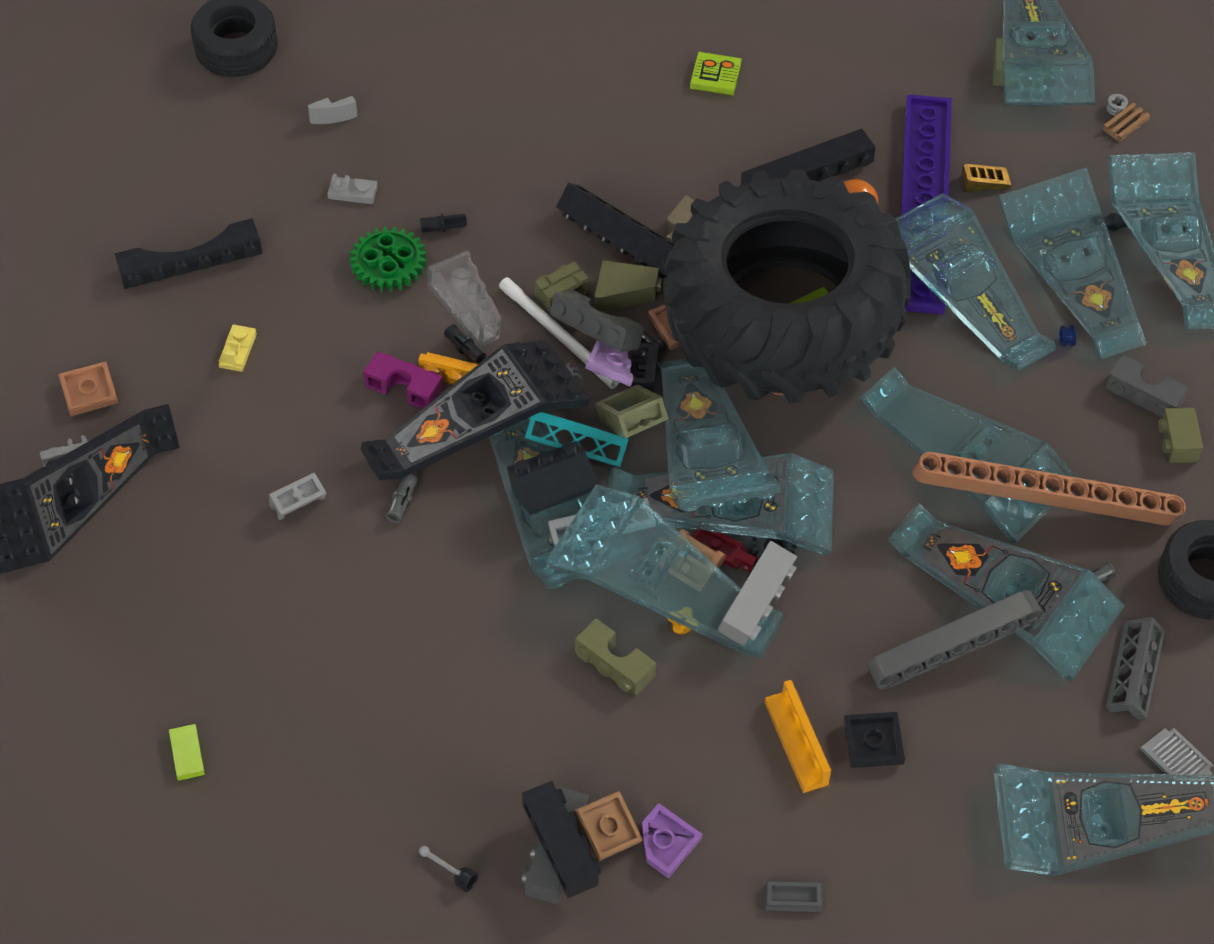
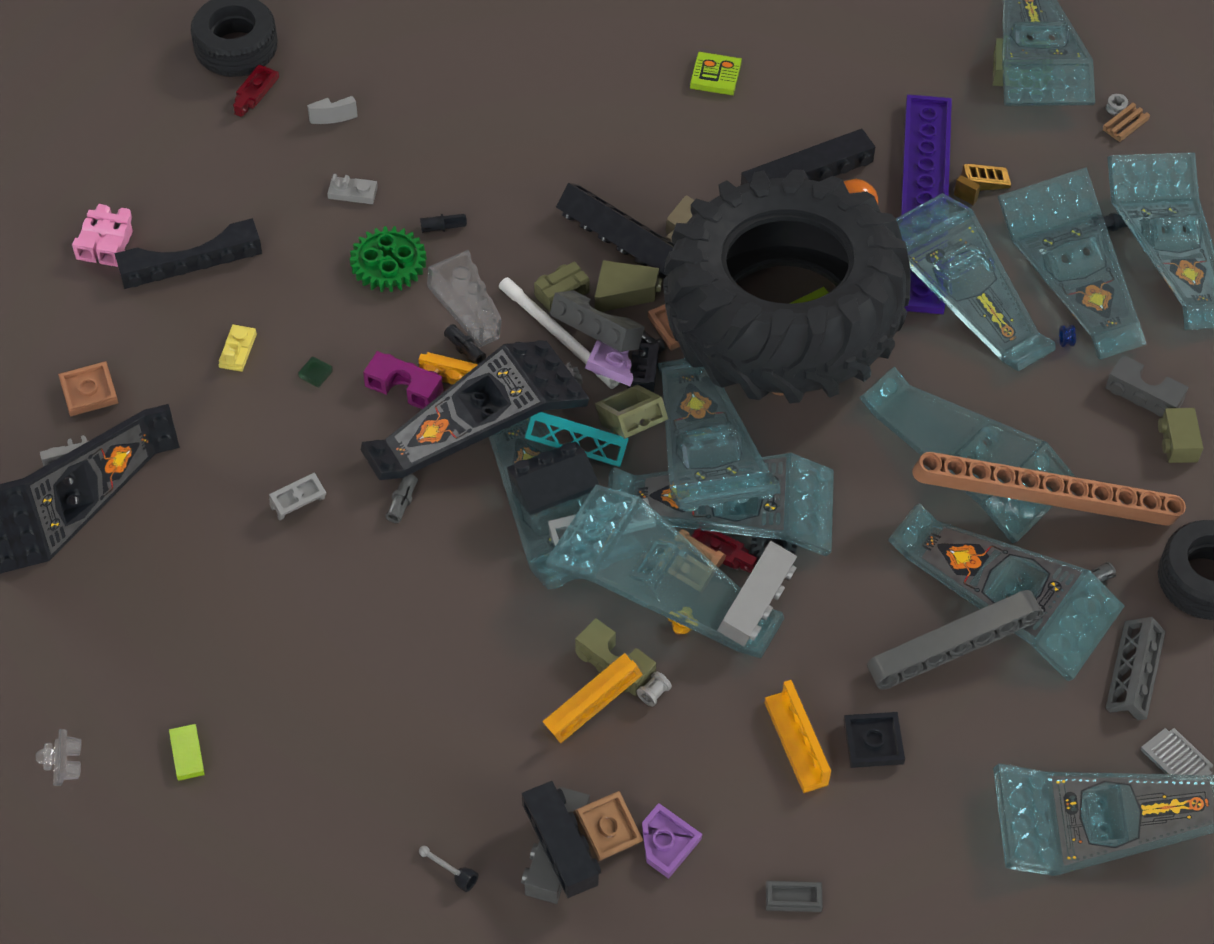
none -> clear hips [36,729,81,786]
none -> bright pink hips [72,204,133,267]
none -> dark red hinge [233,64,279,117]
none -> clear green tile [298,356,333,388]
none -> light orange fence [542,653,643,743]
none -> light grey bush [636,671,672,707]
none -> pearl gold tile [954,175,981,205]

